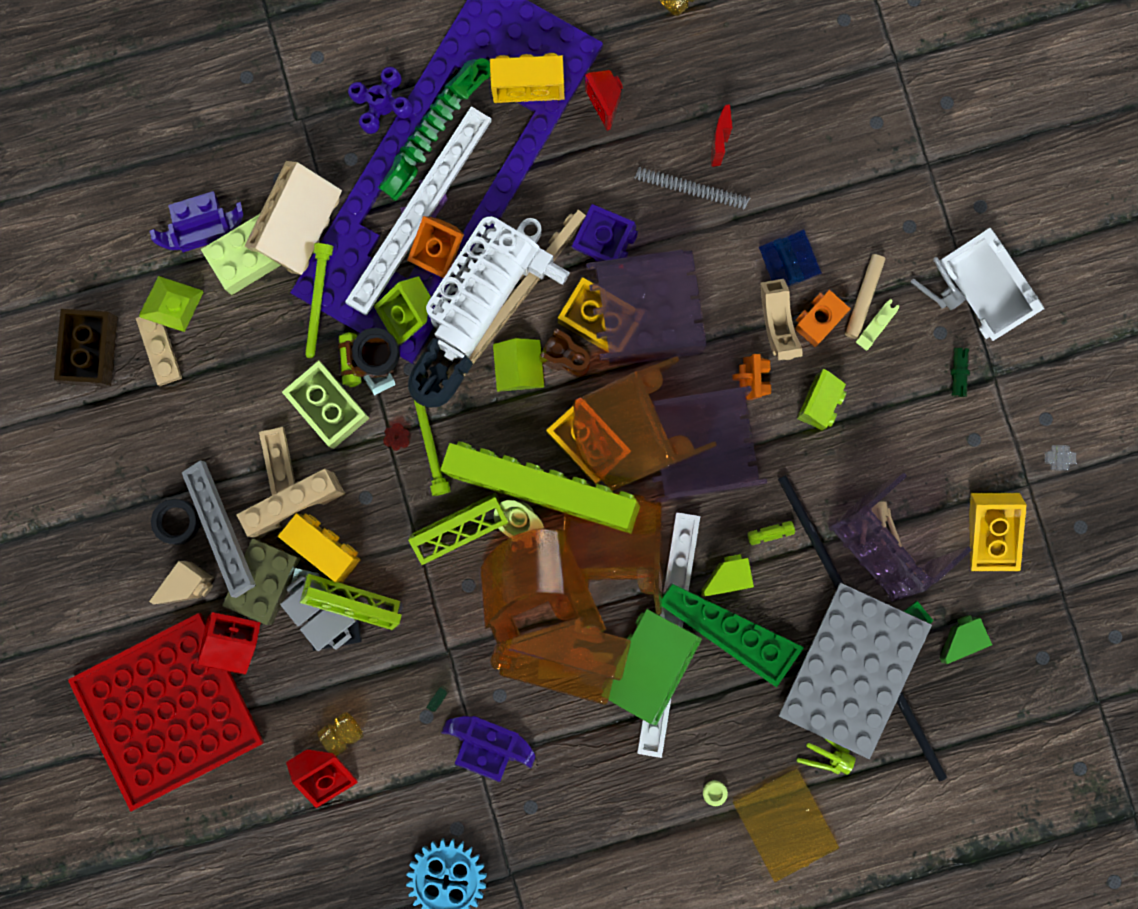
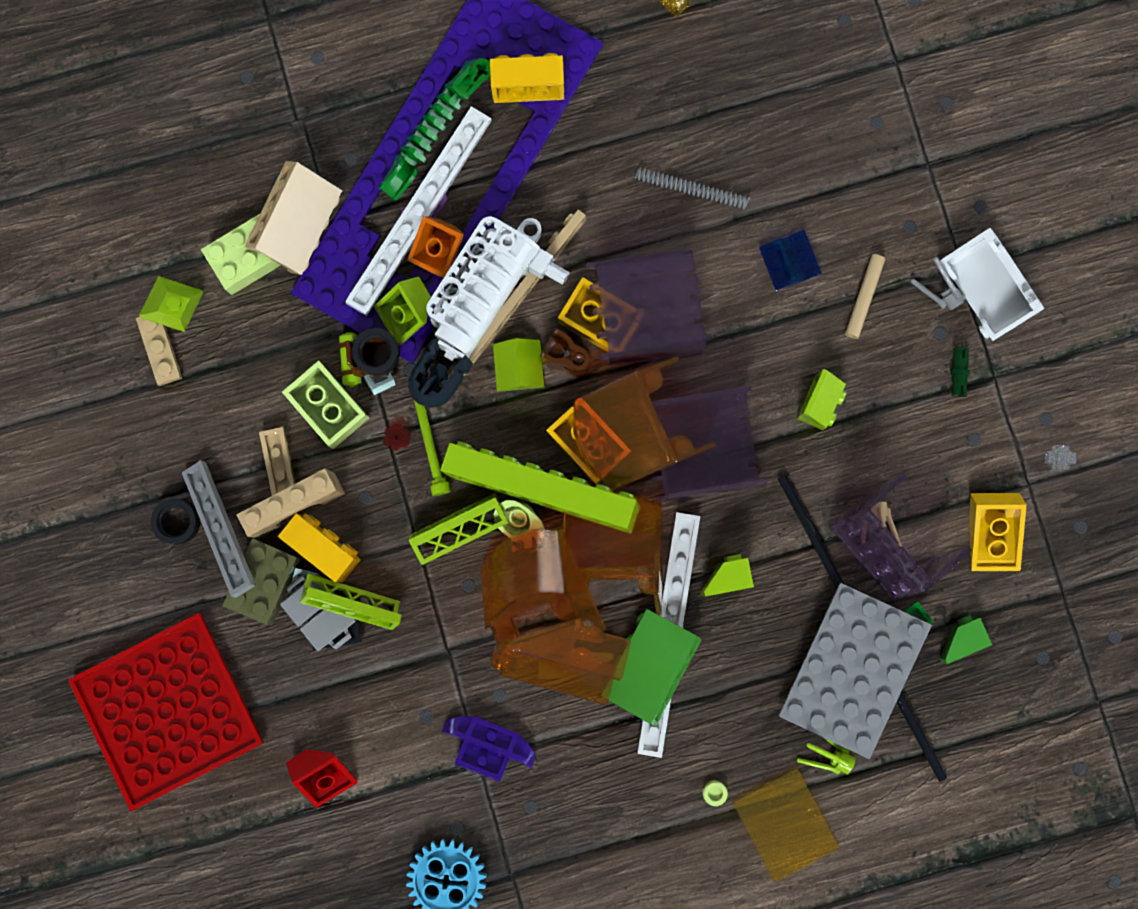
dark brown brick [54,309,118,387] -> none
tan slope [149,561,215,604] -> none
dark purple plate [150,191,243,252] -> none
red slope [197,612,261,675] -> none
lime piece [305,243,333,359] -> none
clear yellow wheel [317,711,364,756] -> none
dark purple gear [348,67,413,134] -> none
clear green tile [426,686,449,712] -> none
dark purple plate [572,204,638,269] -> none
red slope [585,70,623,131] -> none
green wing [657,583,803,688] -> none
red slope [711,104,732,167] -> none
orange hips [732,354,771,400] -> none
lime axle [748,521,795,545] -> none
tan arch [760,279,802,360] -> none
orange brick [794,290,851,347] -> none
yellowish green piece [856,299,899,350] -> none

